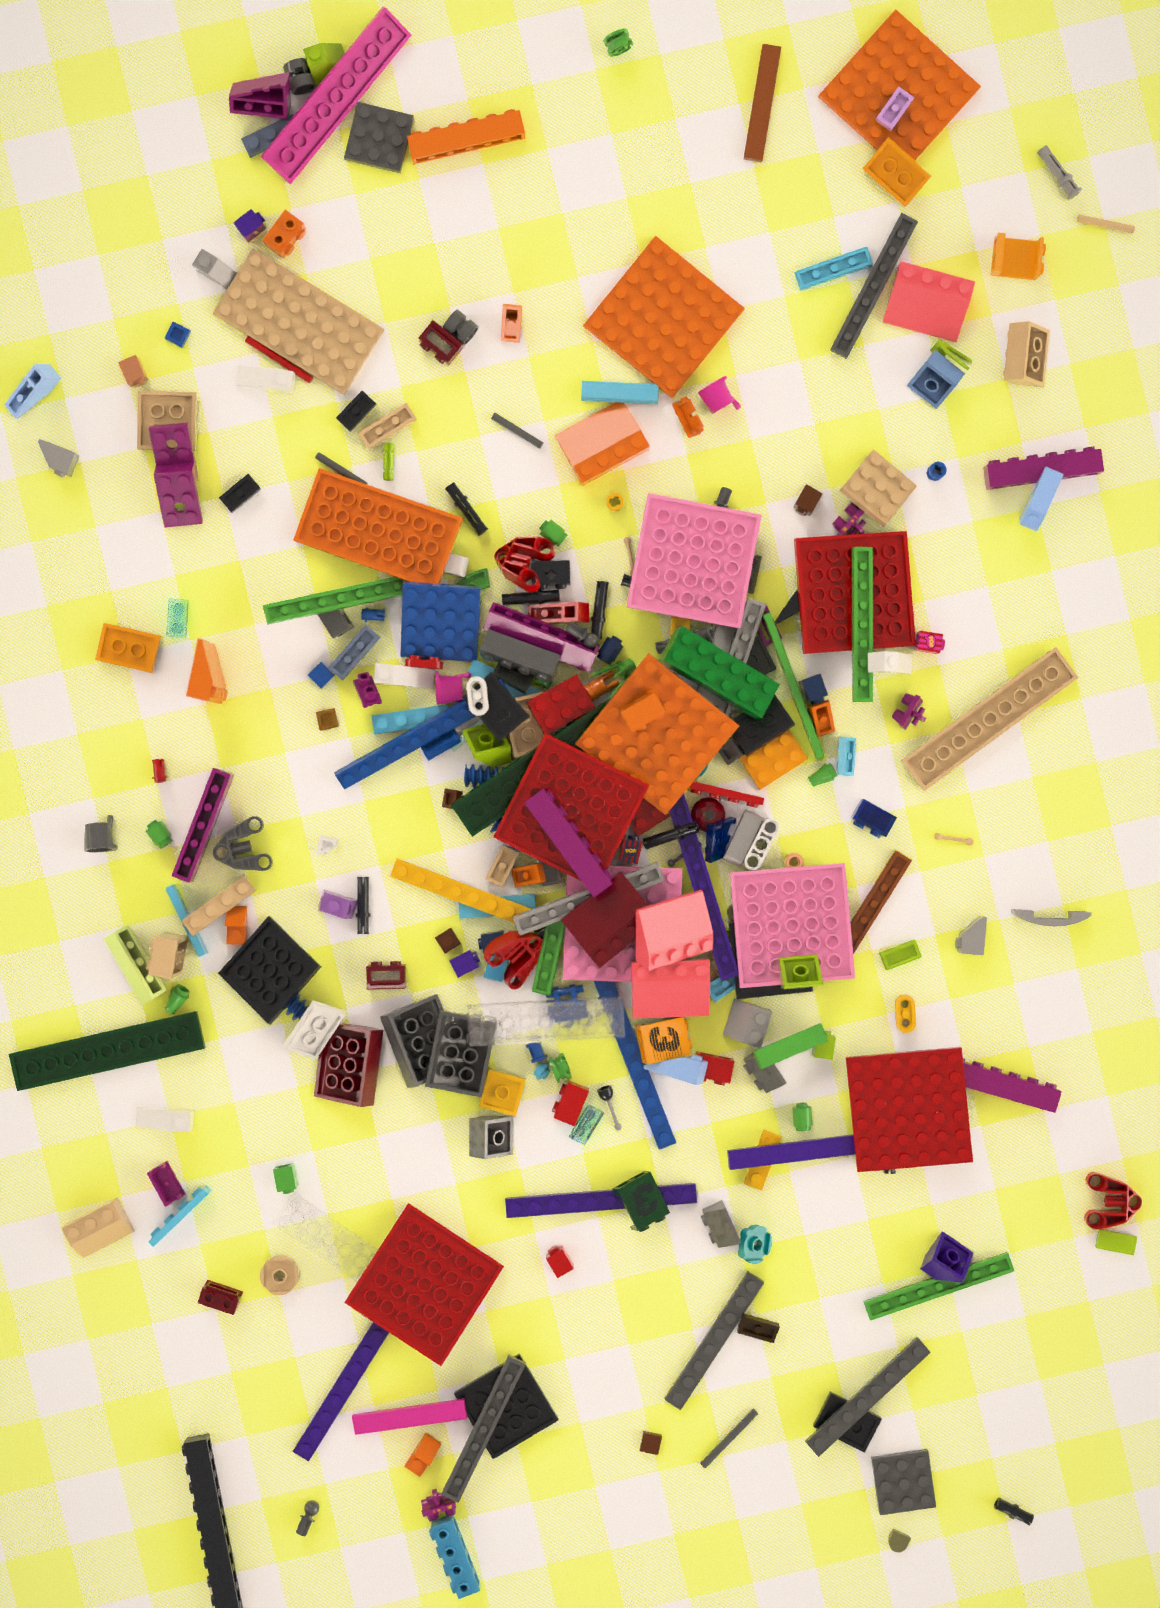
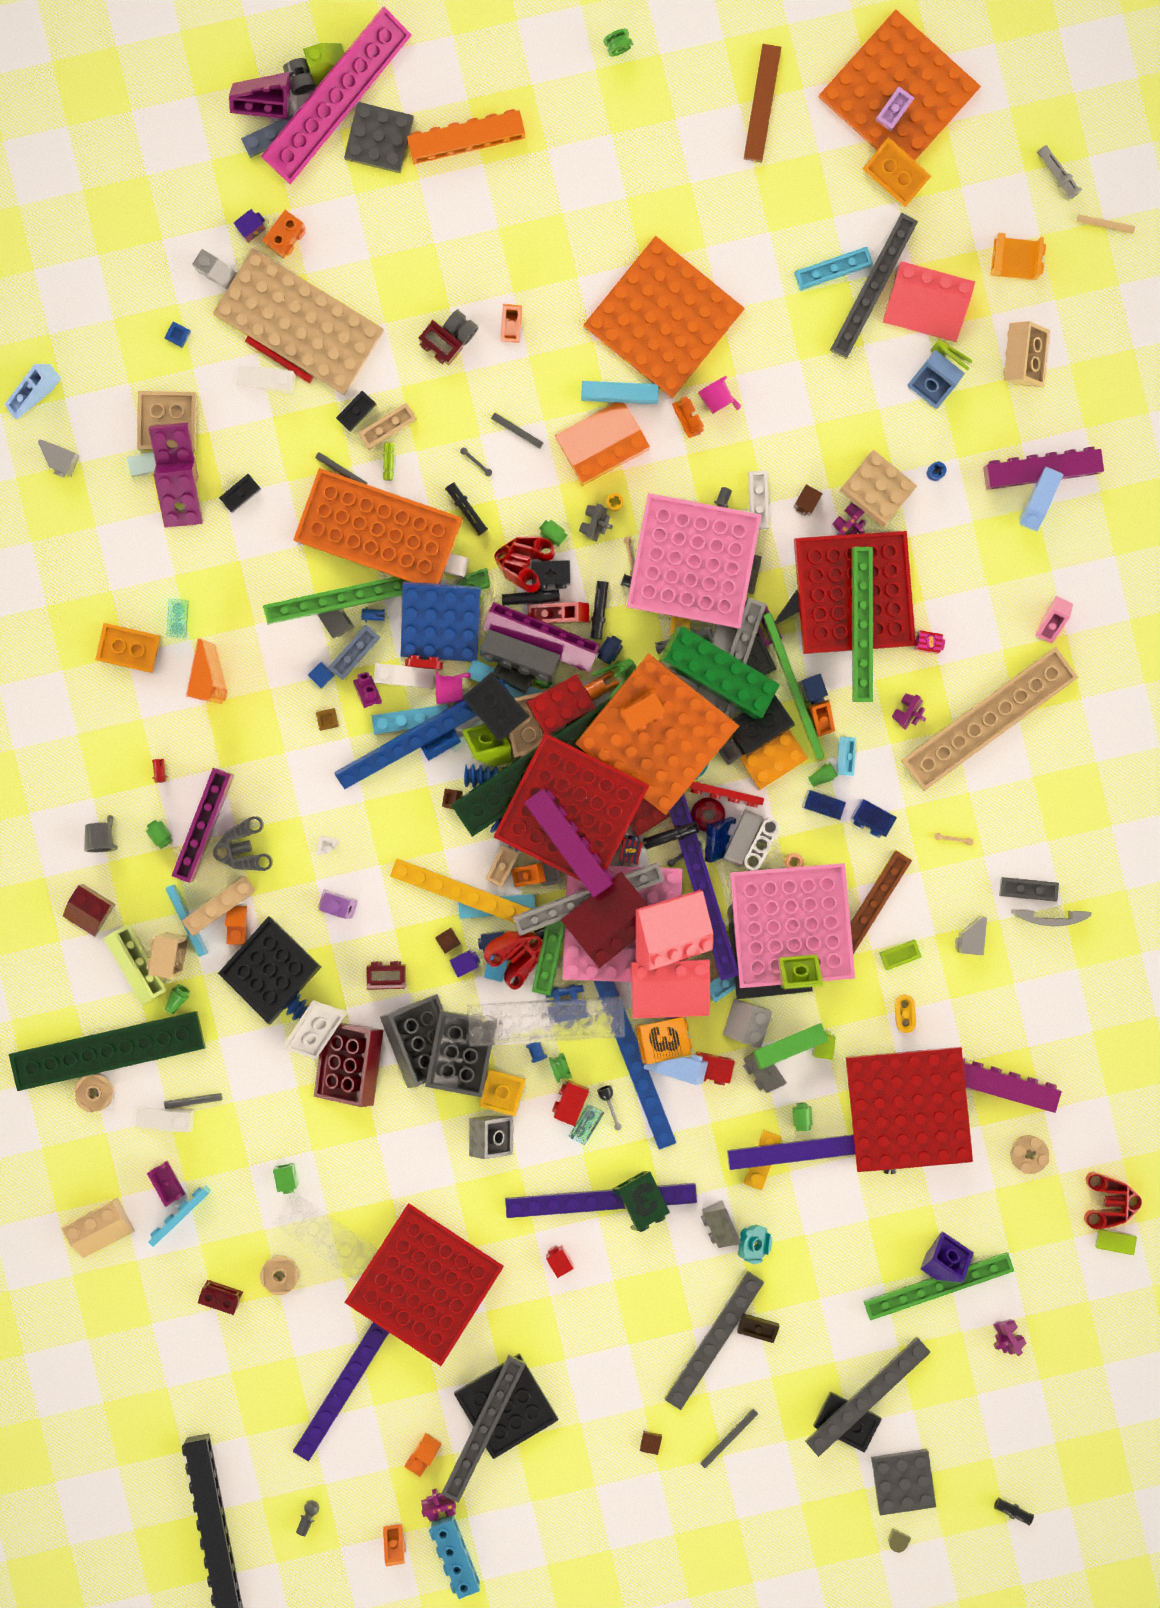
nougat brick [118,355,149,388] -> none
dark pink tile [351,1398,468,1435] -> none
black pin [356,877,371,934] -> none
white plate [467,677,489,716] -> none
medium azure plate [533,1062,551,1081] -> none
dark grey axle [566,621,598,648] -> none
white slope [868,652,912,675] -> none
none -> dark red slope [63,884,116,937]
none -> tan plate [74,1074,114,1112]
none -> light aqua tile [126,452,156,477]
none -> dark grey bar [164,1093,223,1109]
none -> orange slope [383,1524,406,1567]
none -> dark grey hinge [460,447,492,477]
none -> dark grey hips [579,503,613,542]
none -> white tile [748,471,770,529]
none -> clear blue brick [801,790,846,820]
none -> magenta hips [993,1319,1027,1356]
none -> dark grey tile [999,877,1059,902]
none -> tan plate [1010,1135,1050,1174]
none -> bright pink slope [1035,596,1073,644]

